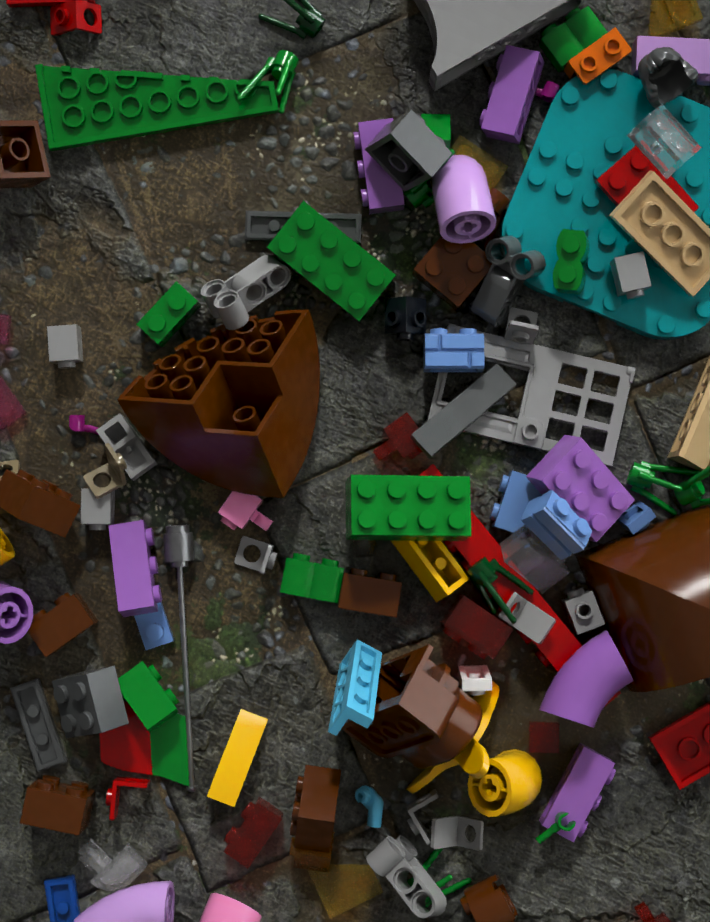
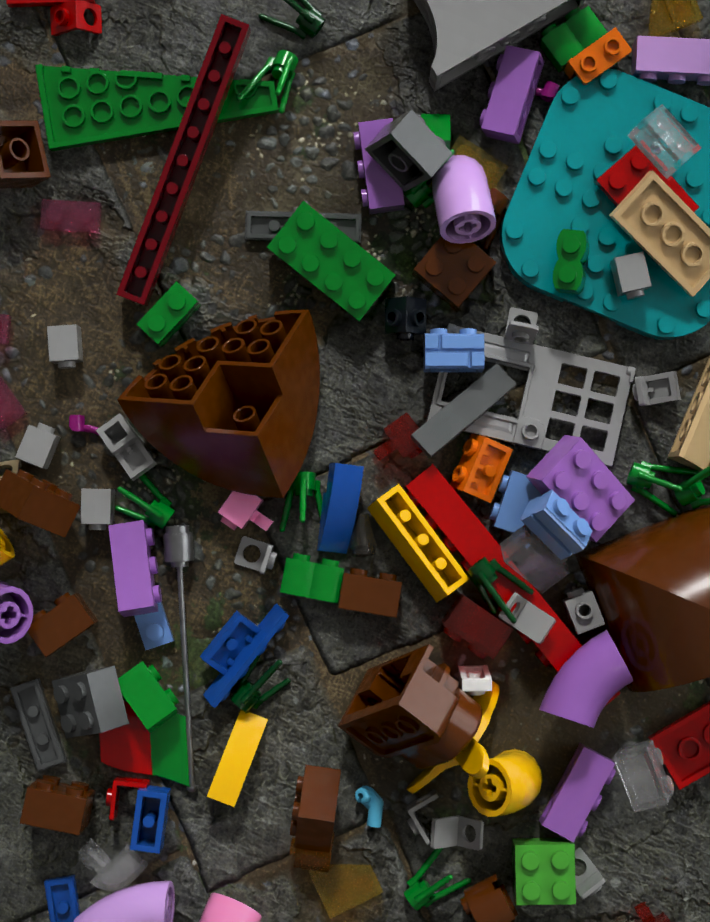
dark tan bracket [83,443,127,499] -> none
light grey piece [201,255,291,330] -> none
clear red brick [223,796,283,869] -> none
medium azure fence [328,639,382,736] -> none
green brick [345,475,471,541] -> none
light grey piece [366,835,447,918] -> none
dark grey piece [471,235,546,327] -> none
clear red plate [528,721,560,753] -> none
green hand [536,812,576,844] -> none
medium blue plate [617,500,656,535] -> none
dark grey hair [638,47,699,109] -> none
none -> light grey brick [15,422,61,469]
none -> clear pink plate [40,199,102,233]
none -> green plant [115,474,175,530]
none -> dark red brick [116,14,251,306]
none -> blue brick [130,785,171,854]
none -> blue bracket [200,603,289,708]
none -> dark green plant [230,656,291,713]
none -> green plant [279,472,323,532]
none -> blue slope [317,463,364,554]
none -> orange bracket [450,434,513,503]
none -> bright green brick [512,837,576,905]
none -> light grey bracket [575,847,606,900]
none -> clear brick [613,739,674,813]
none -> light grey bracket [632,371,681,406]

